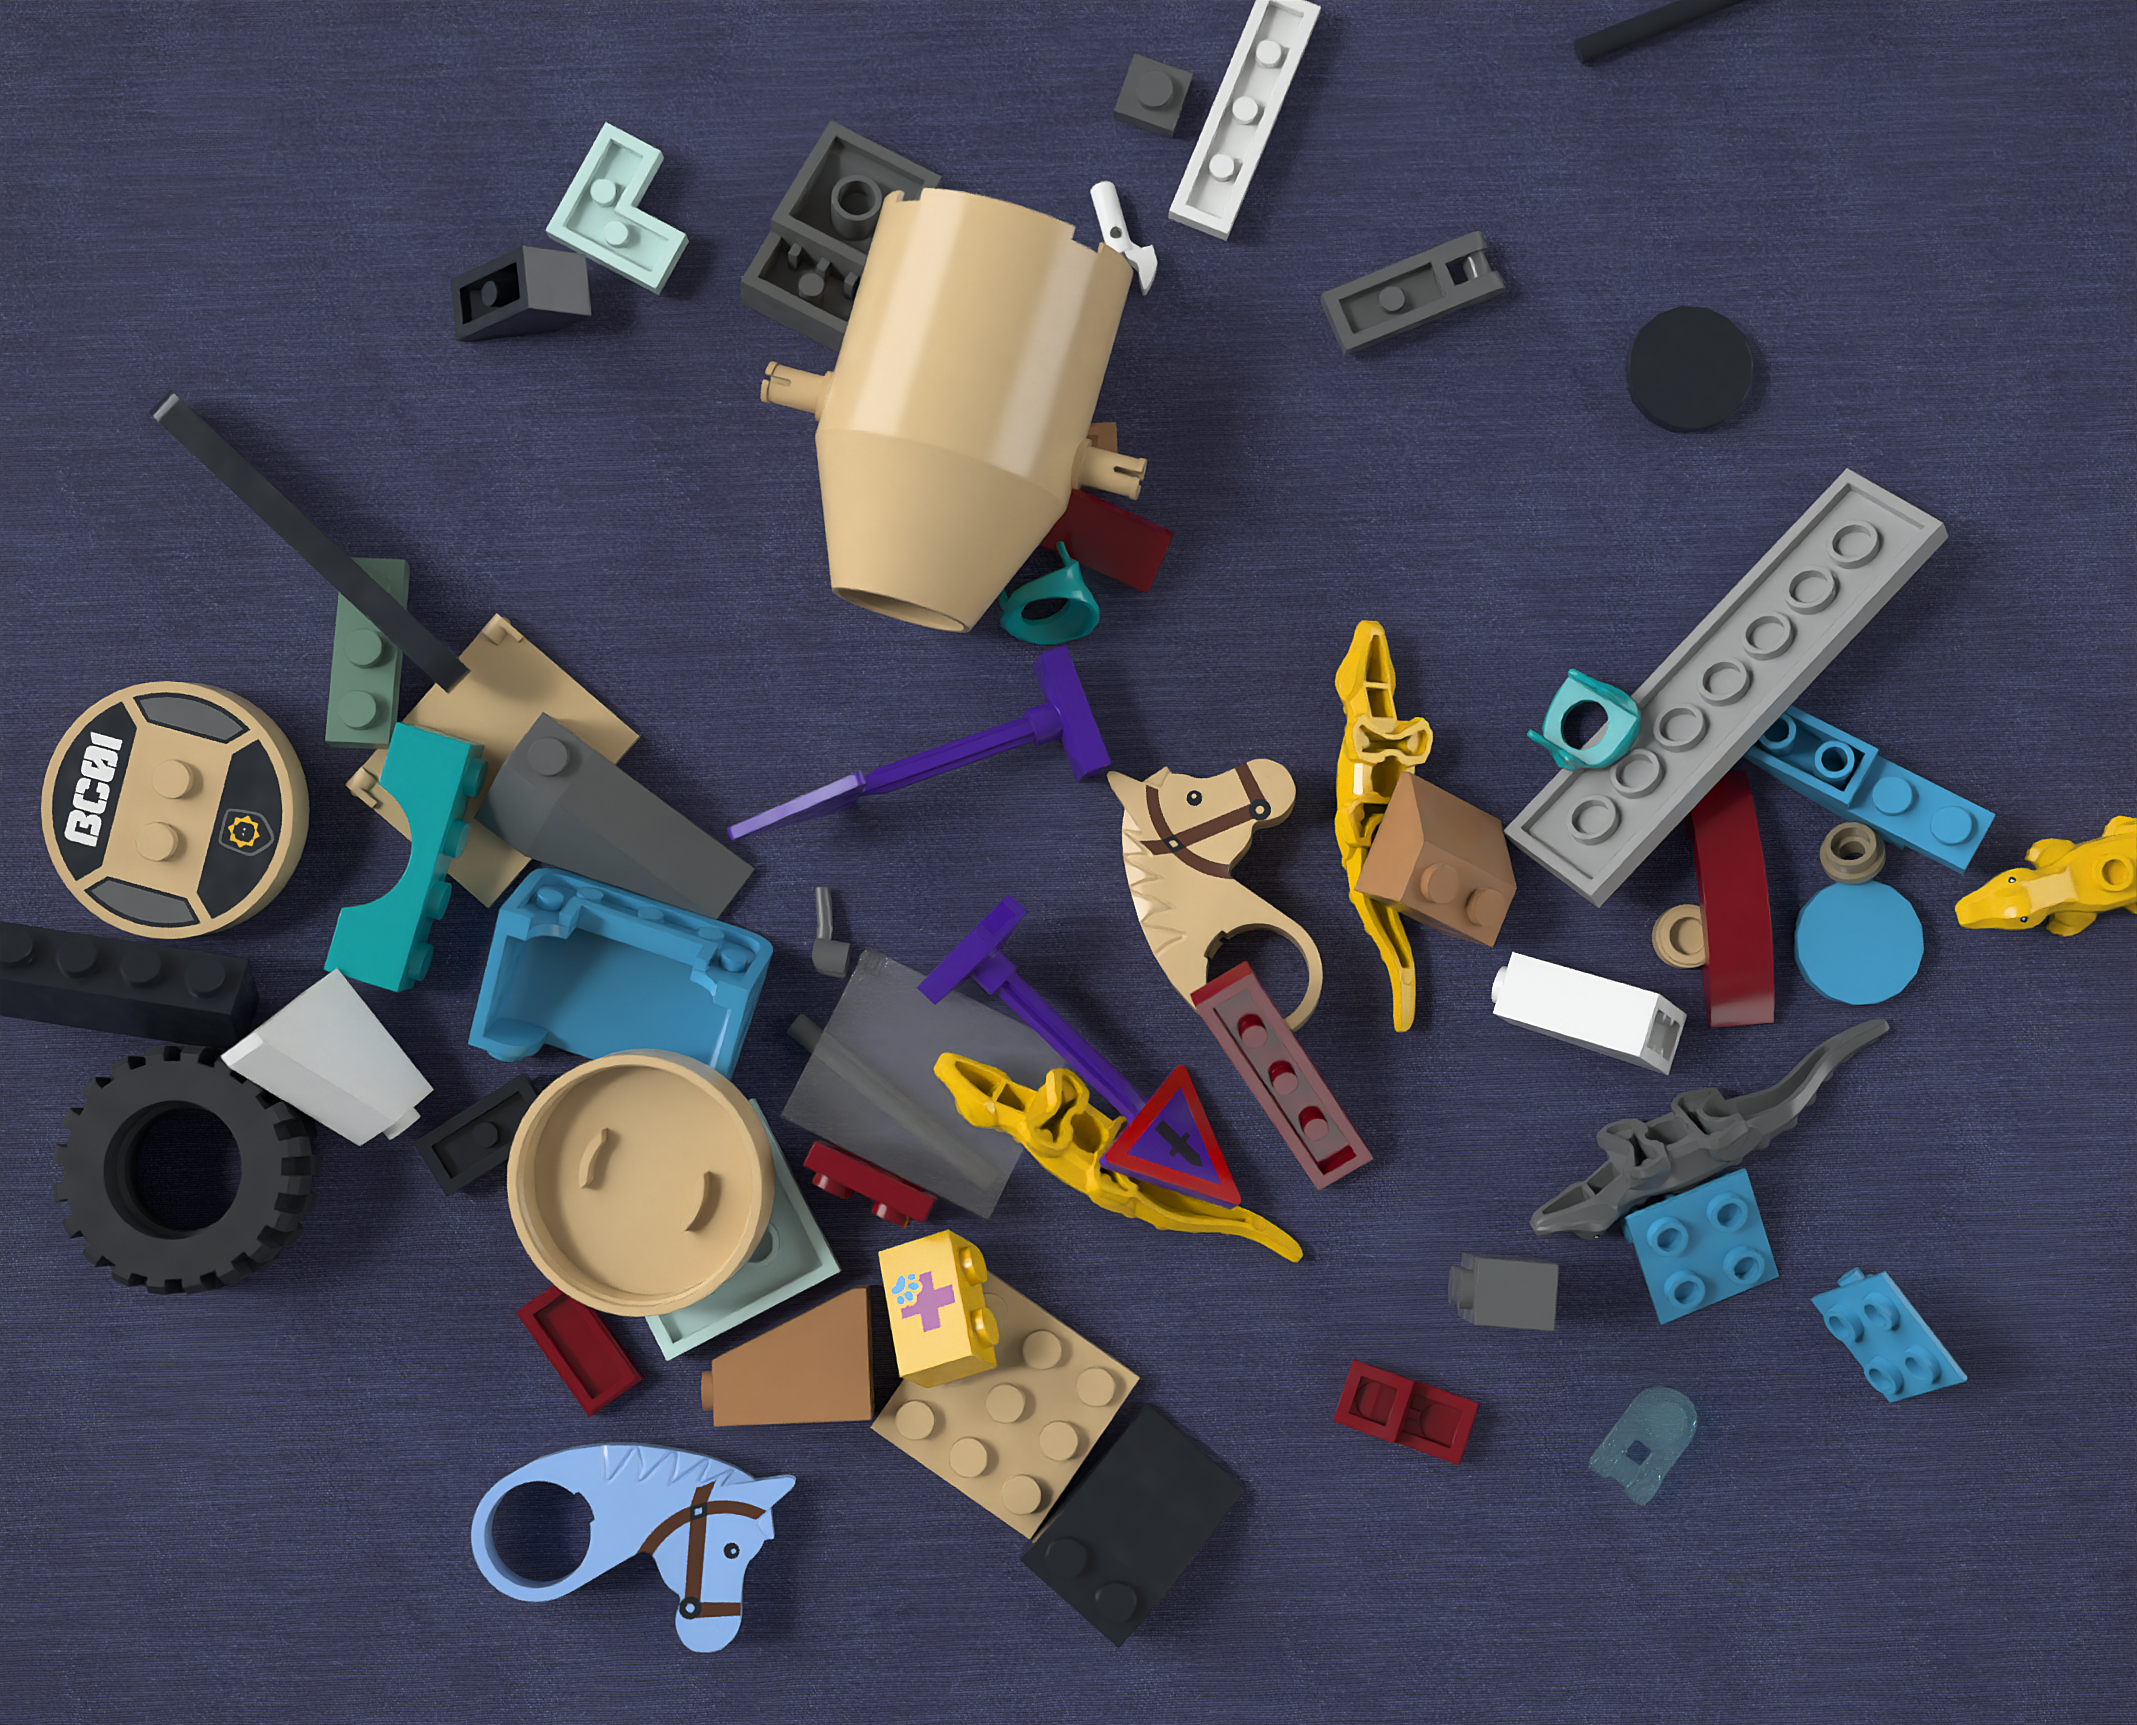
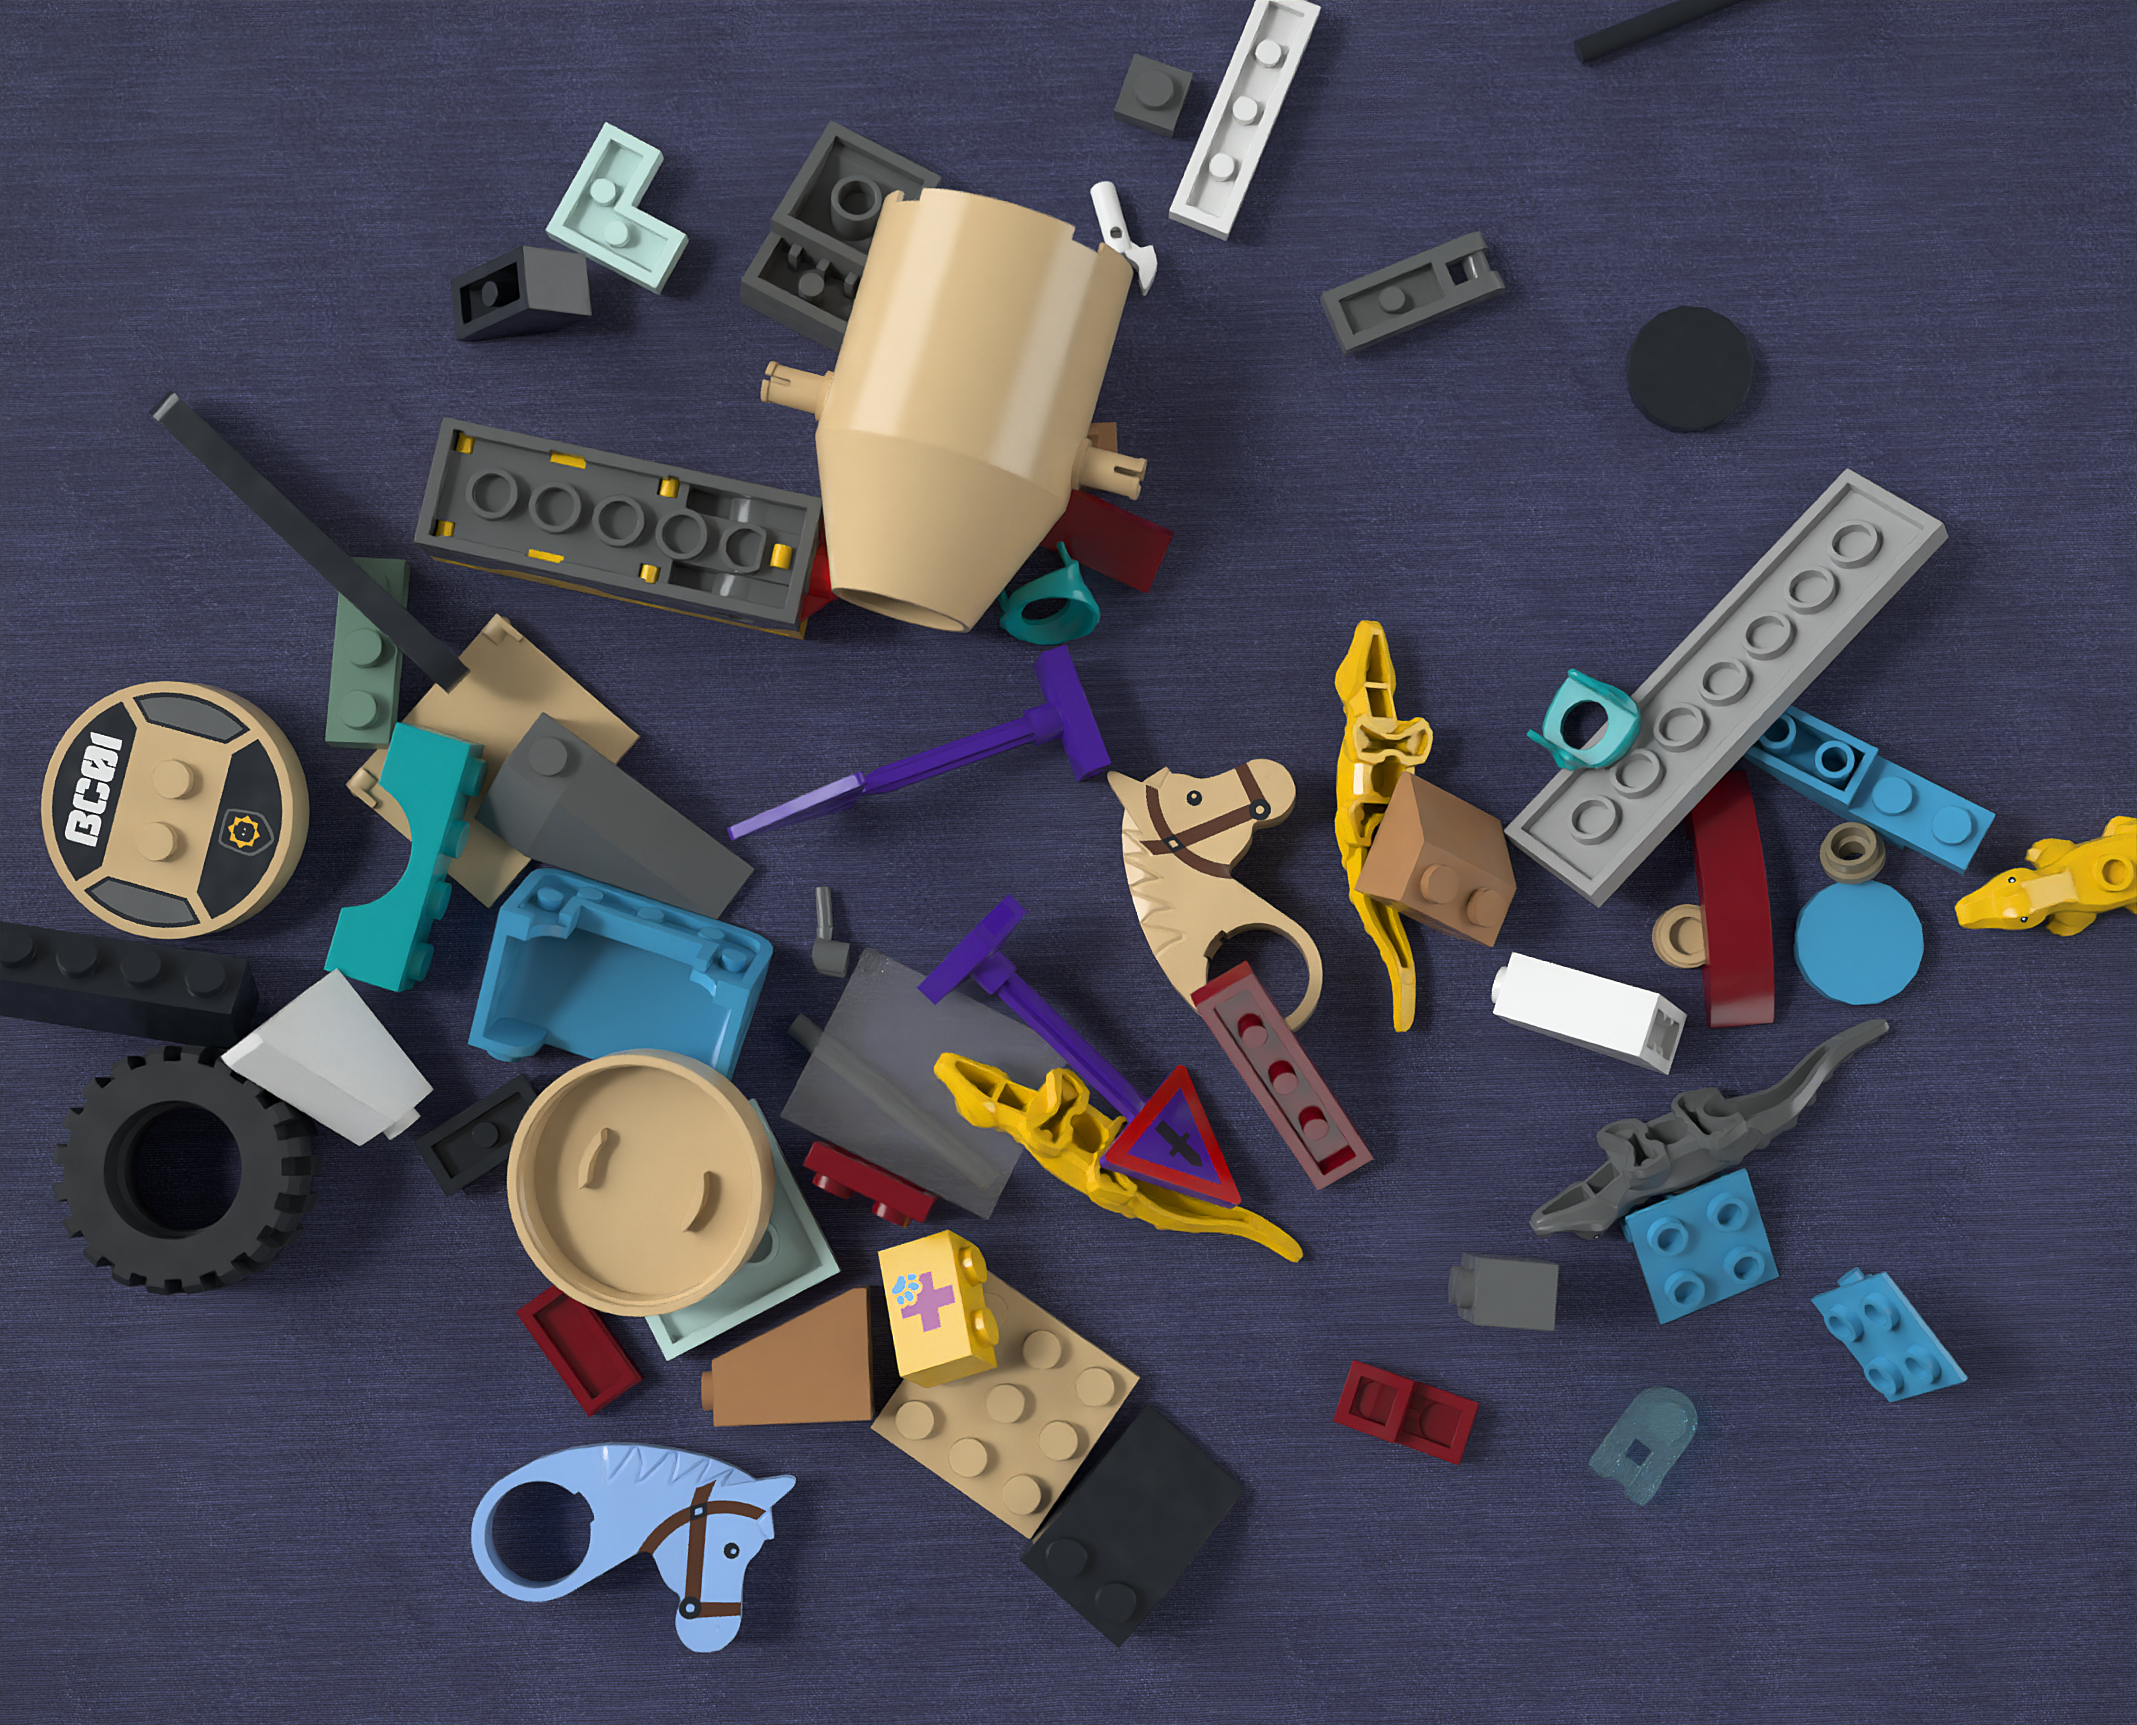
none -> dark grey piece [413,417,840,640]

